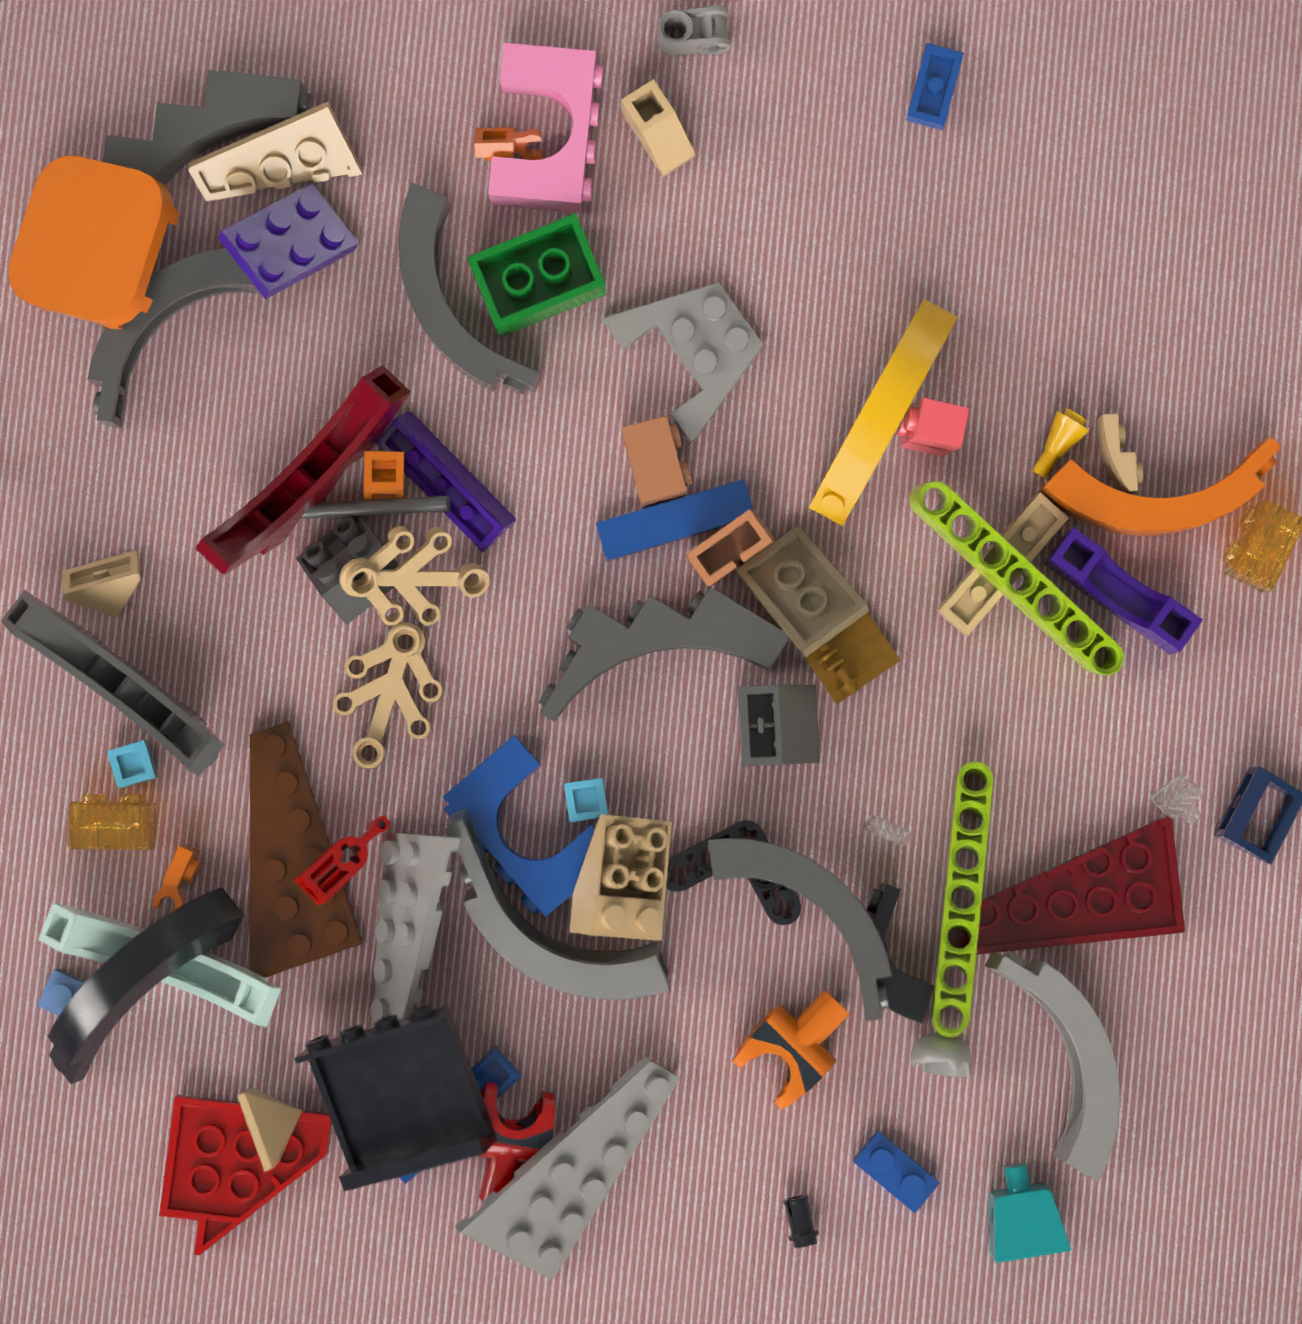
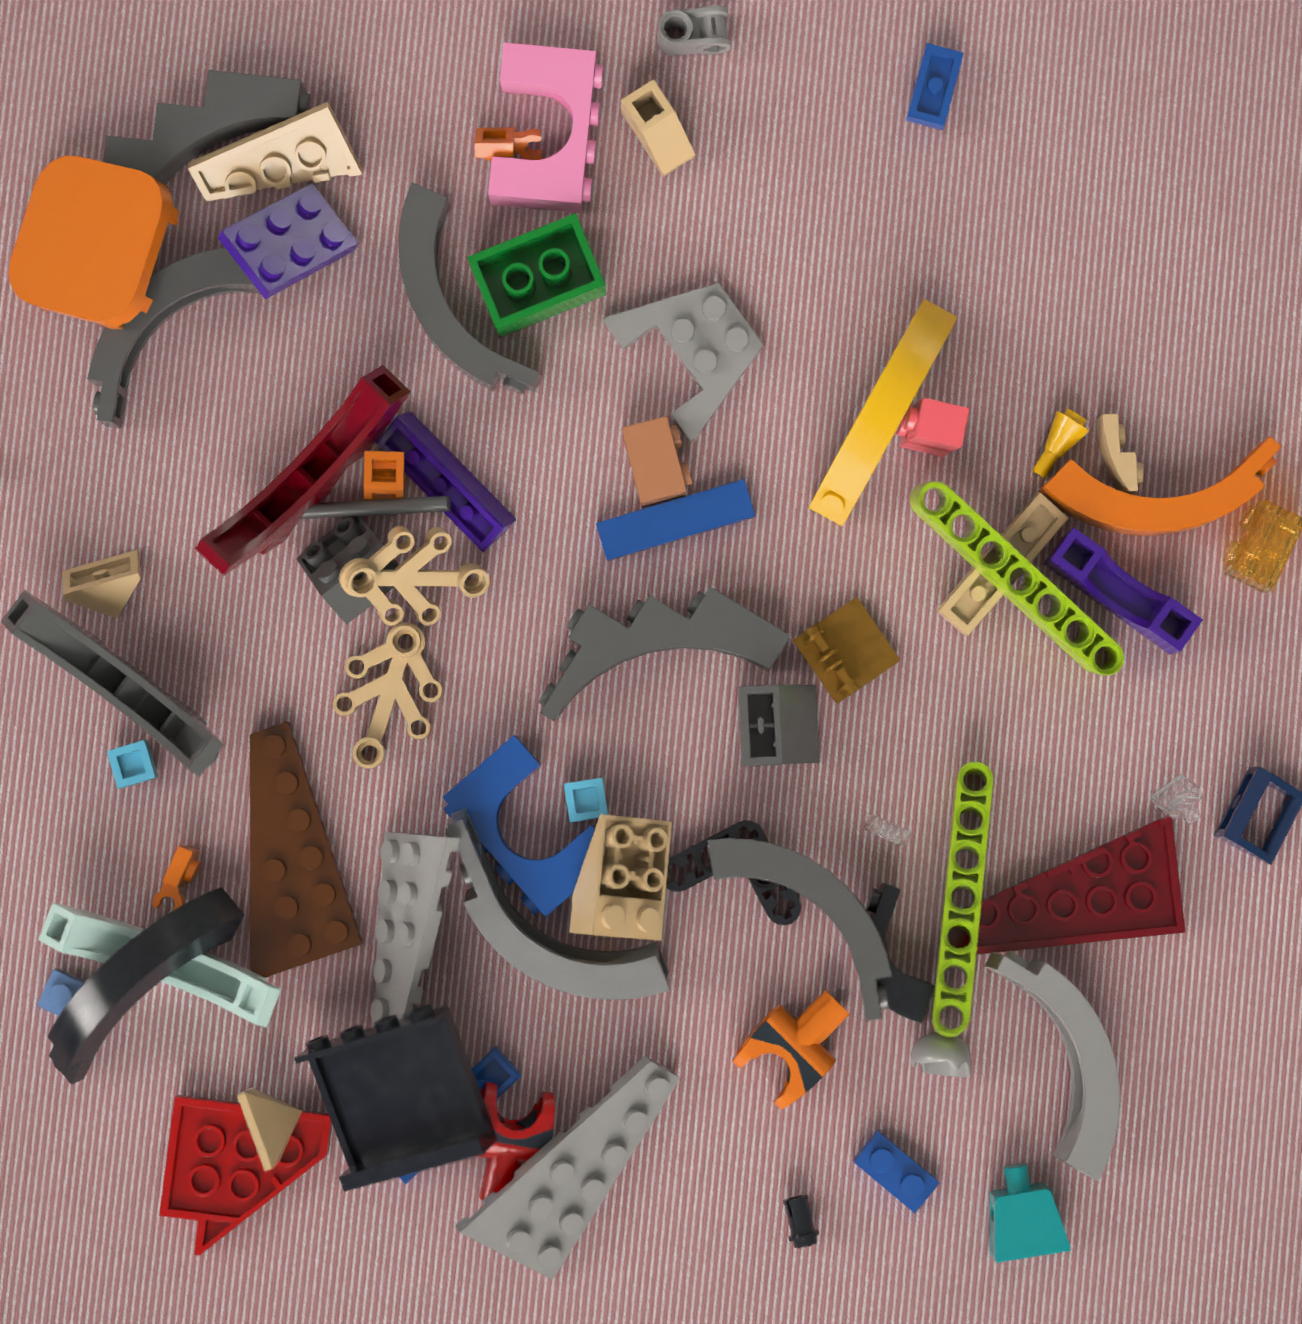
clear yellow brick [68,794,157,850] -> none
red piece [294,816,391,905] -> none
nougat piece [686,508,776,587] -> none
dark tan plate [736,525,869,657] -> none

